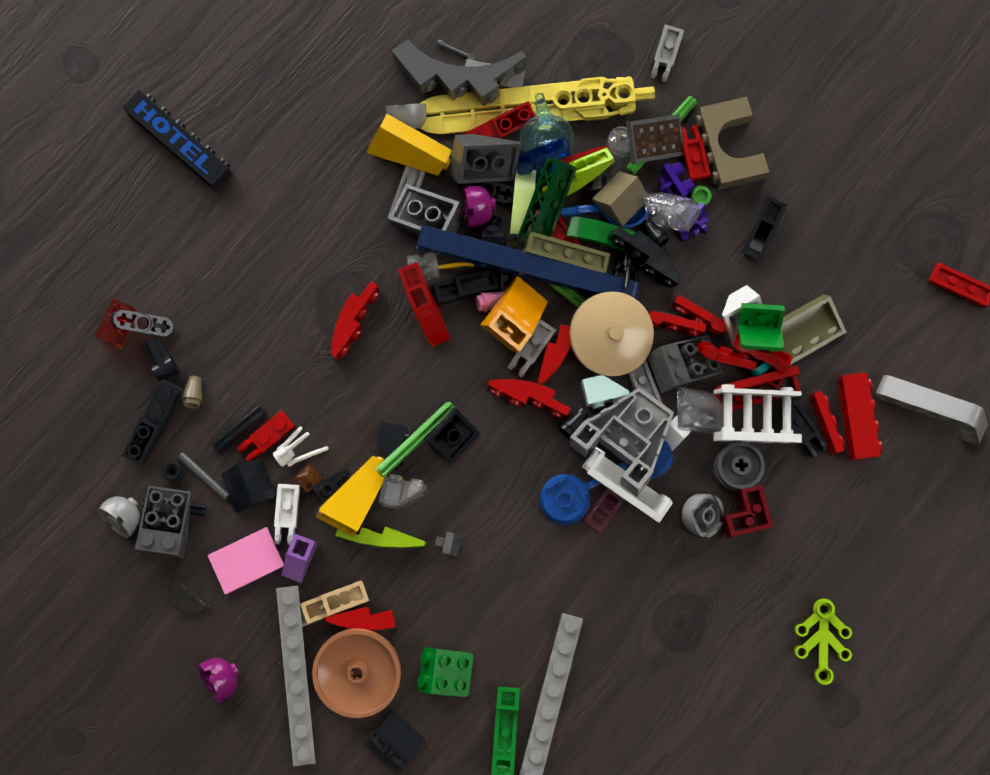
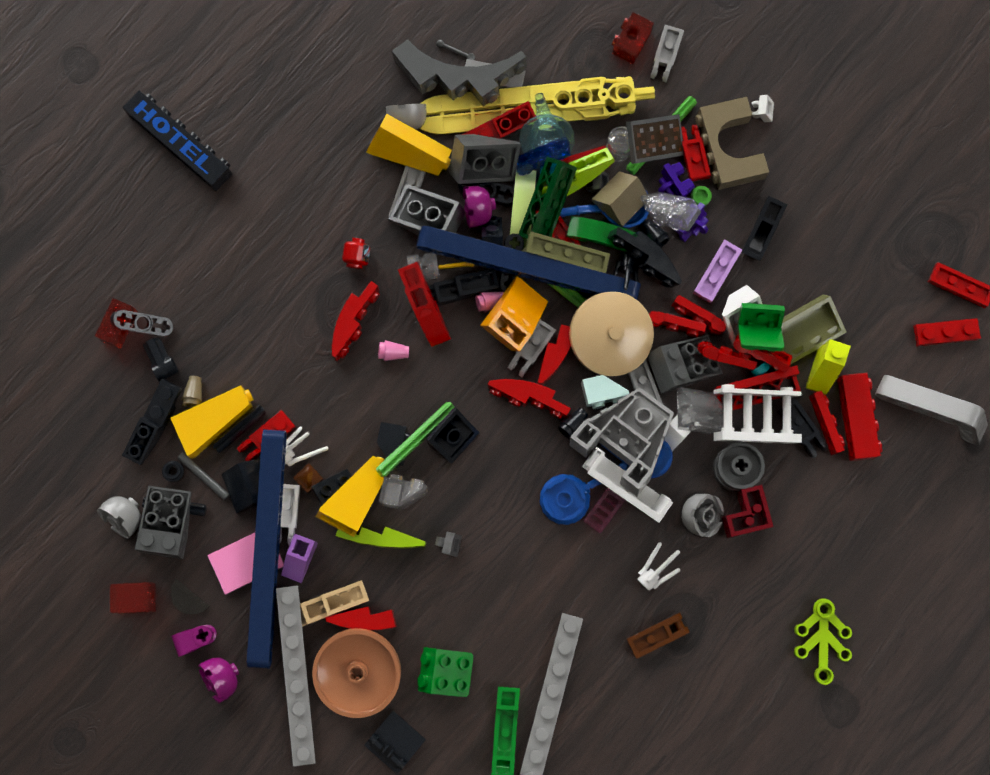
none -> clear red piece [110,582,156,613]
none -> yellow slope [171,385,254,459]
none -> magenta piece [171,624,217,657]
none -> dark blue beam [247,429,287,669]
none -> red head [342,238,371,269]
none -> bright pink cone [378,340,409,361]
none -> clear red brick [612,12,654,64]
none -> reddish brown plate [626,612,690,659]
none -> white plant [637,542,680,591]
none -> lavender plate [693,240,742,303]
none -> white tile [752,95,774,122]
none -> neon yellow slope [806,339,851,395]
none -> red plate [913,318,981,346]

